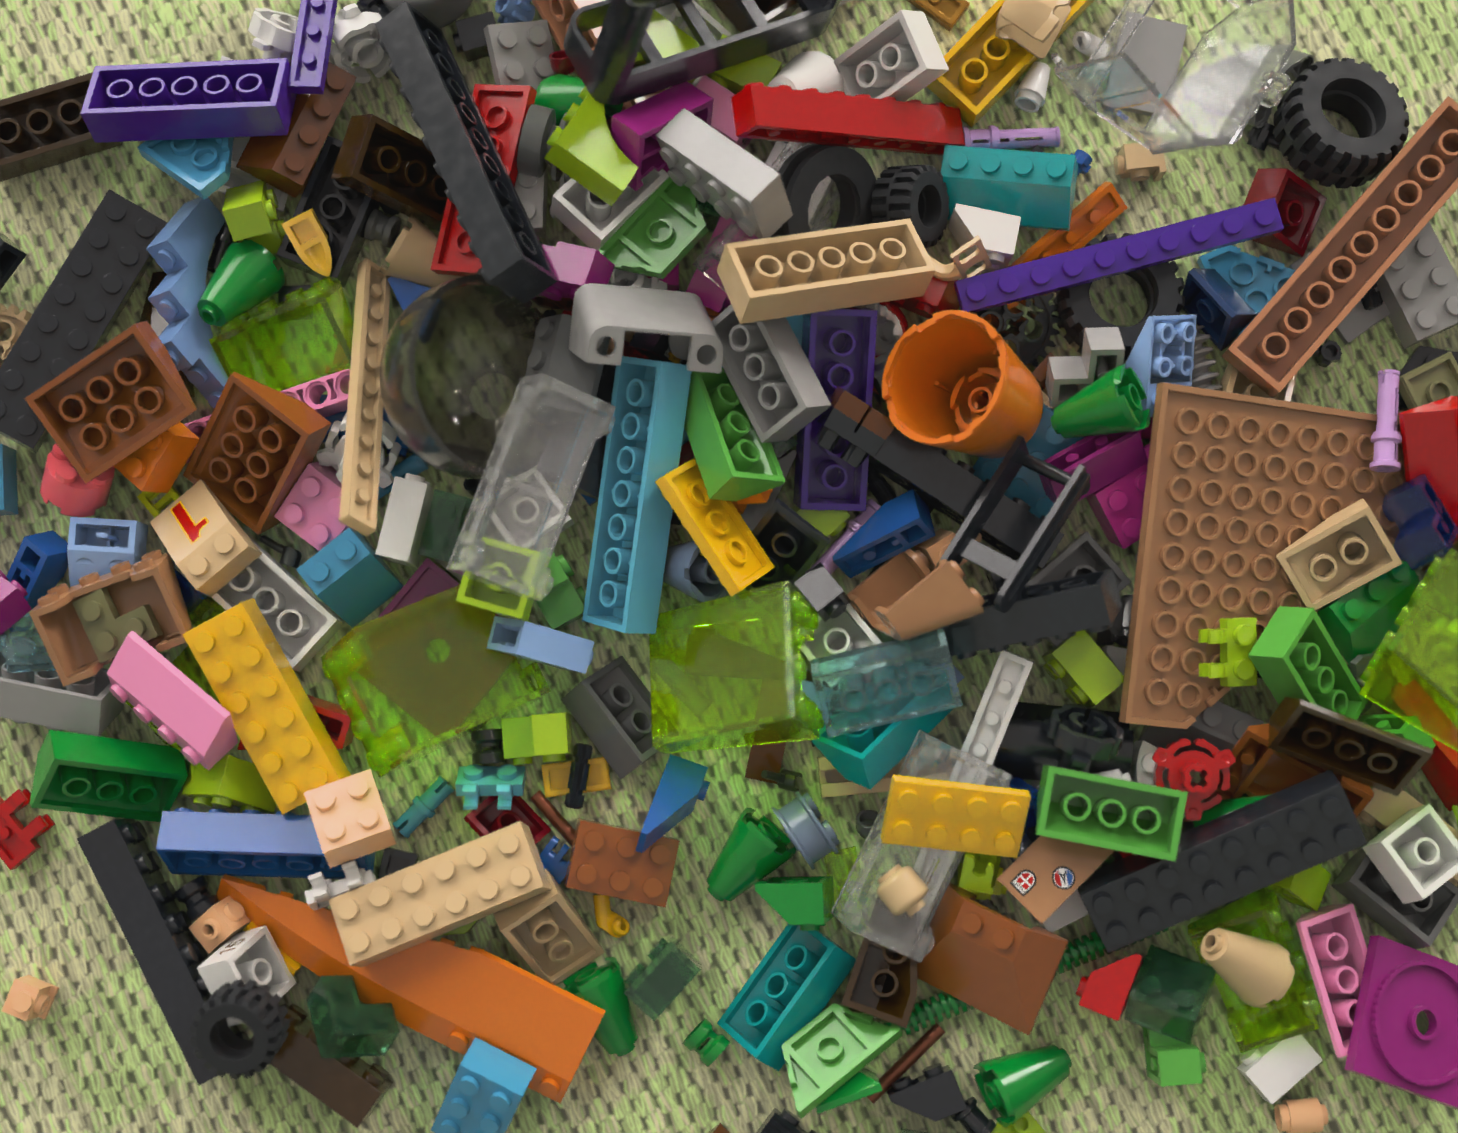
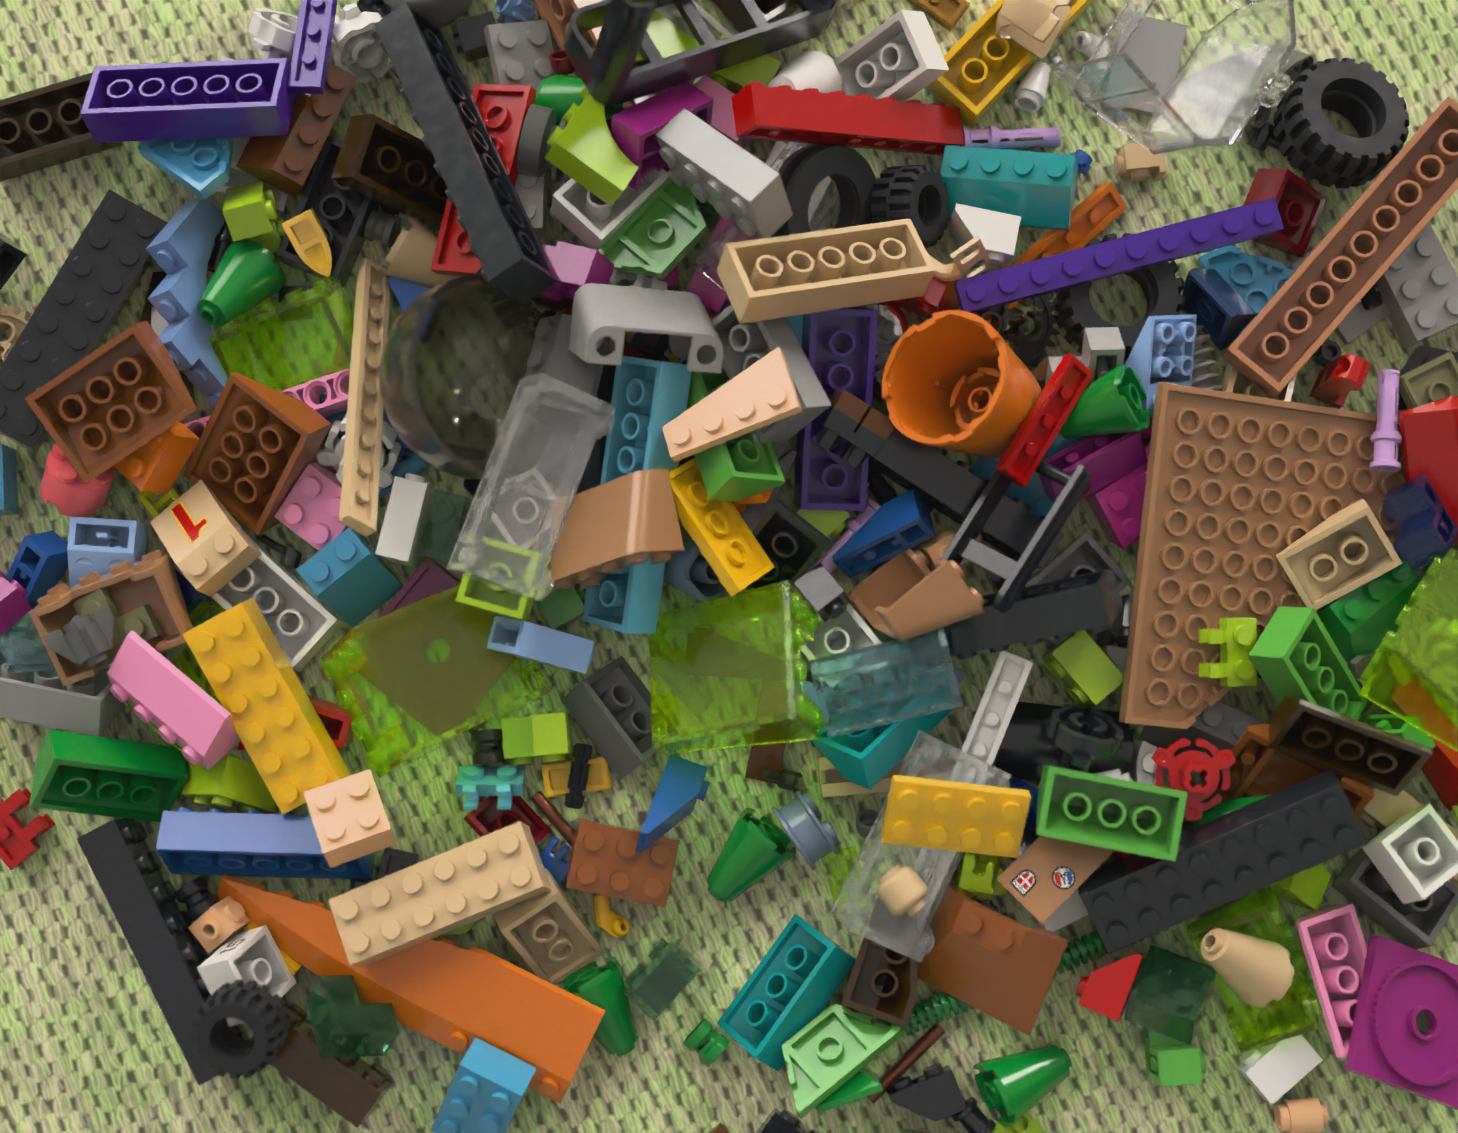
light nougat brick [1,975,59,1021] -> none
white plate [304,860,377,911] -> none
pin [392,776,455,838] -> none
green slope [755,876,835,931] -> none
none -> dark grey brick [43,605,114,668]
none -> medium nougat windscreen [548,469,684,590]
none -> light nougat wing [662,347,802,462]
none -> red tile [995,354,1095,487]
none -> red leg [1309,354,1371,409]

